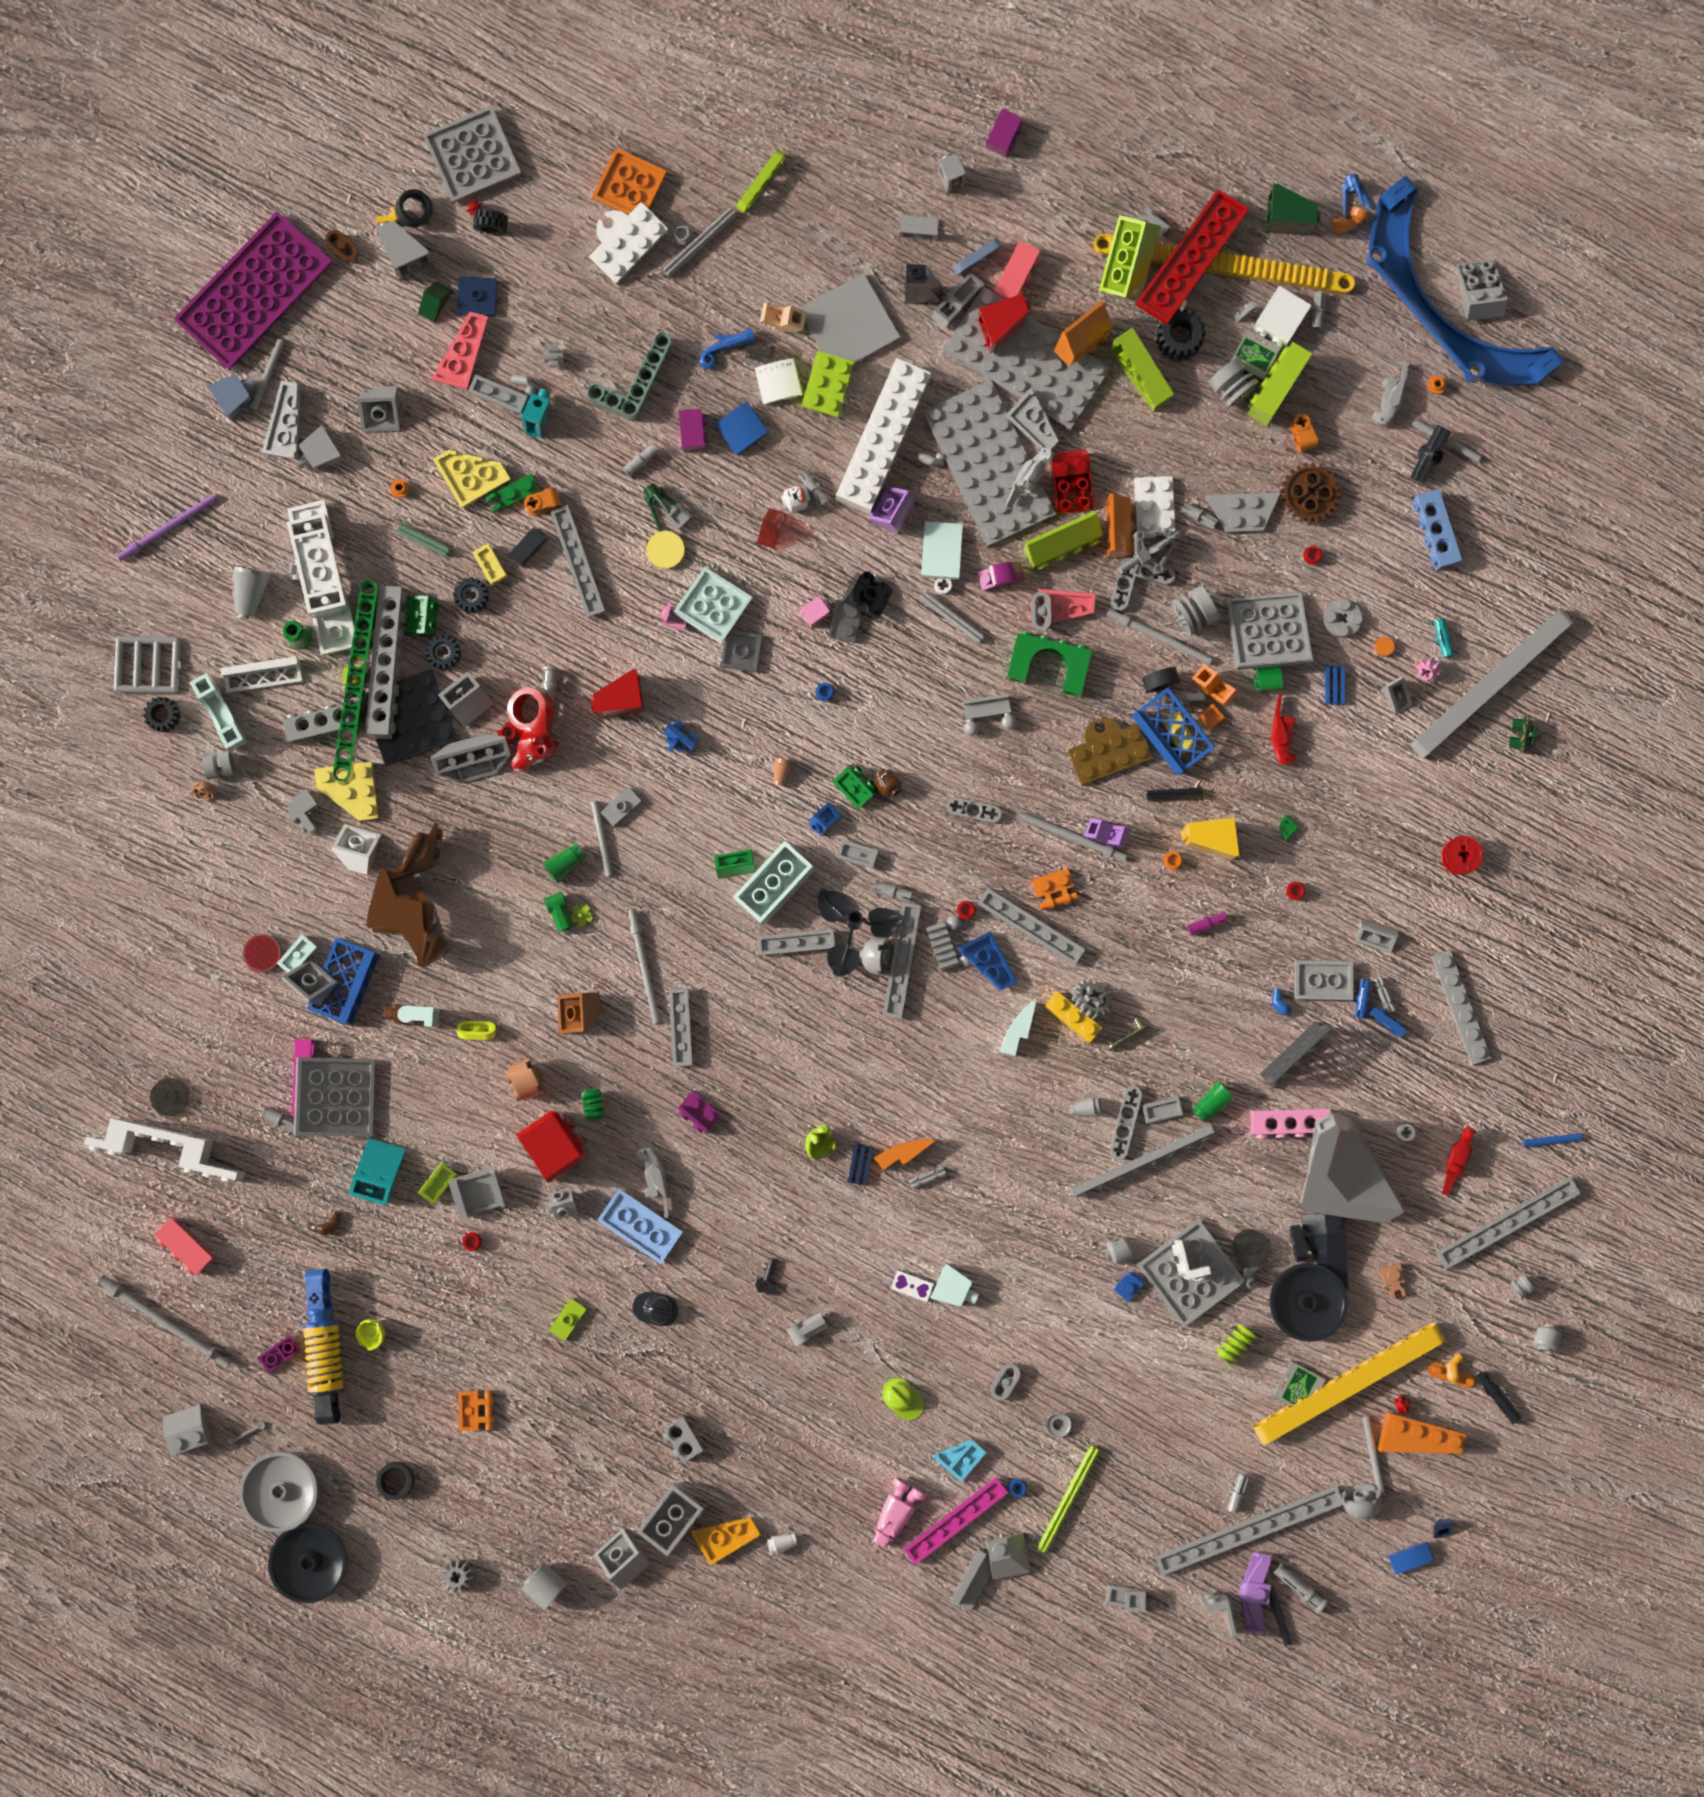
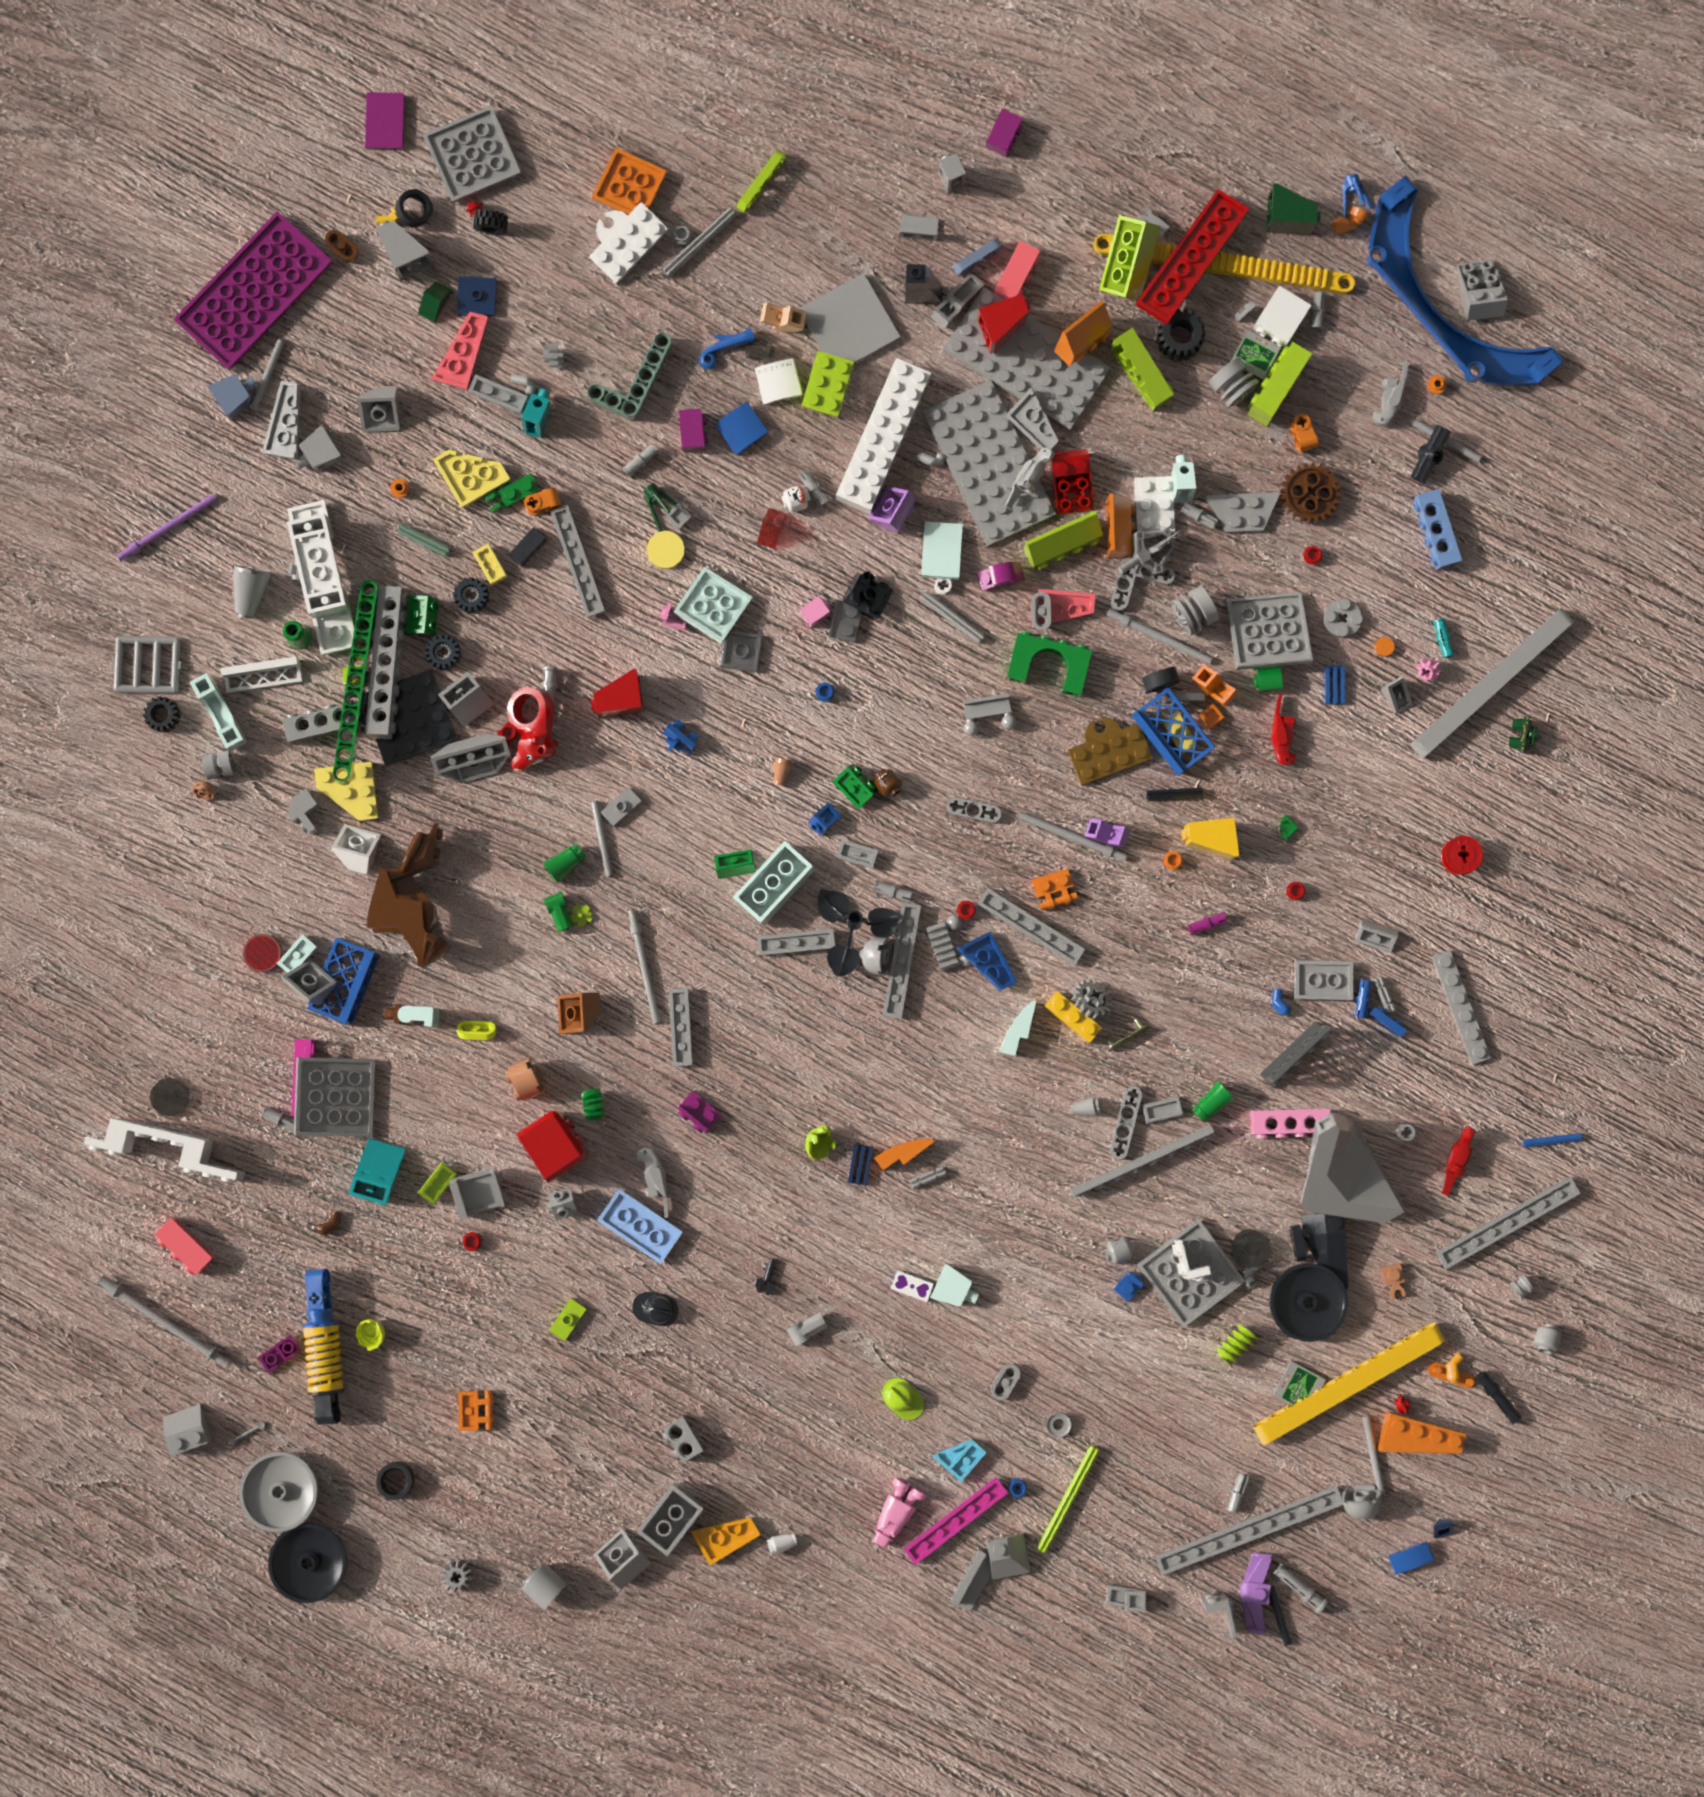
none -> magenta tile [365,92,405,150]
none -> light aqua torso [1172,455,1196,503]

